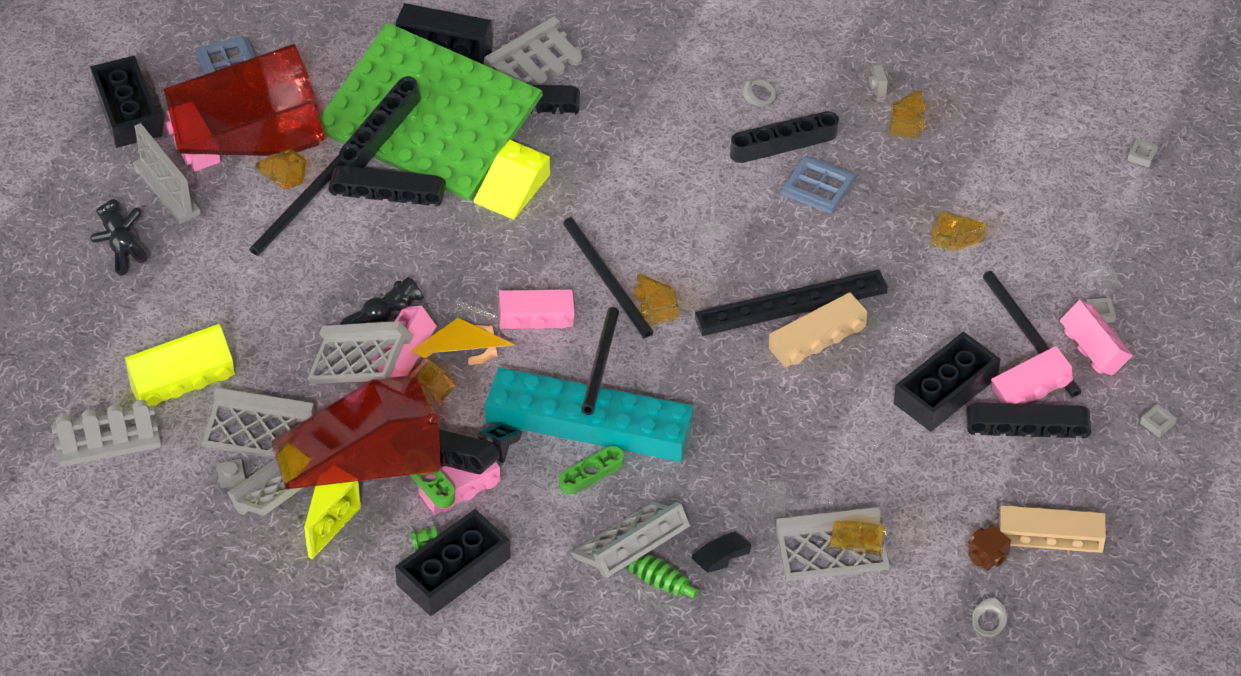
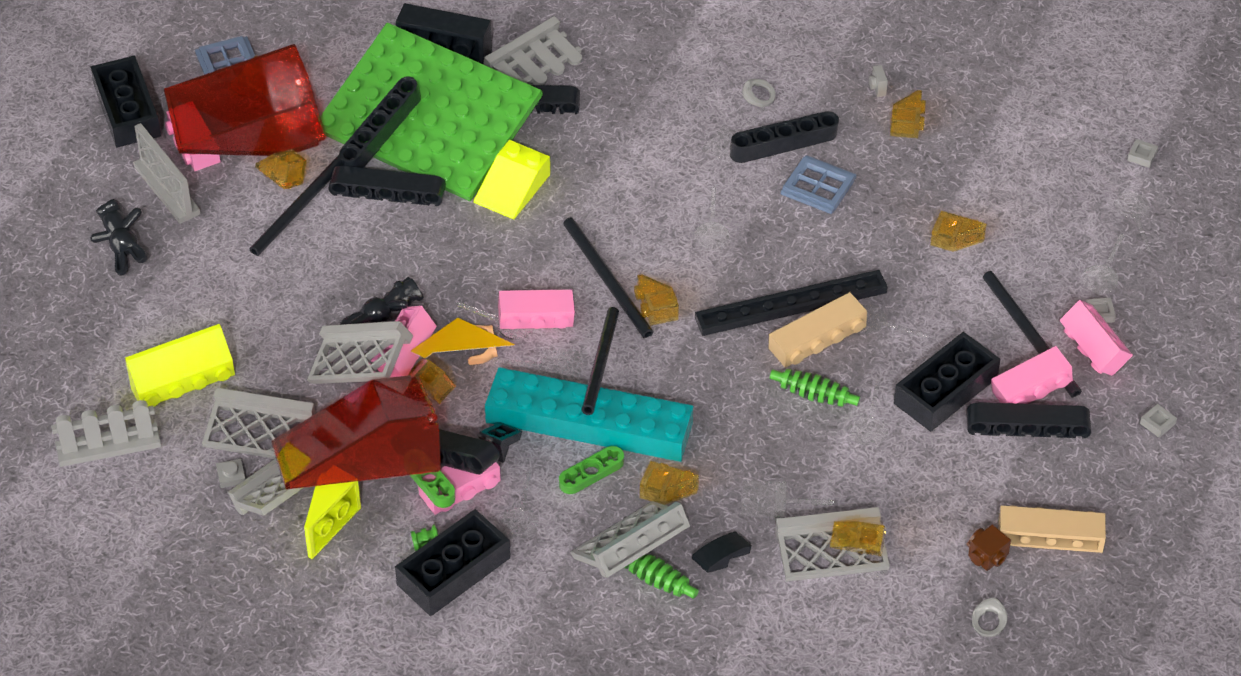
none -> clear yellow slope [640,461,699,505]
none -> bright green piece [770,369,860,407]

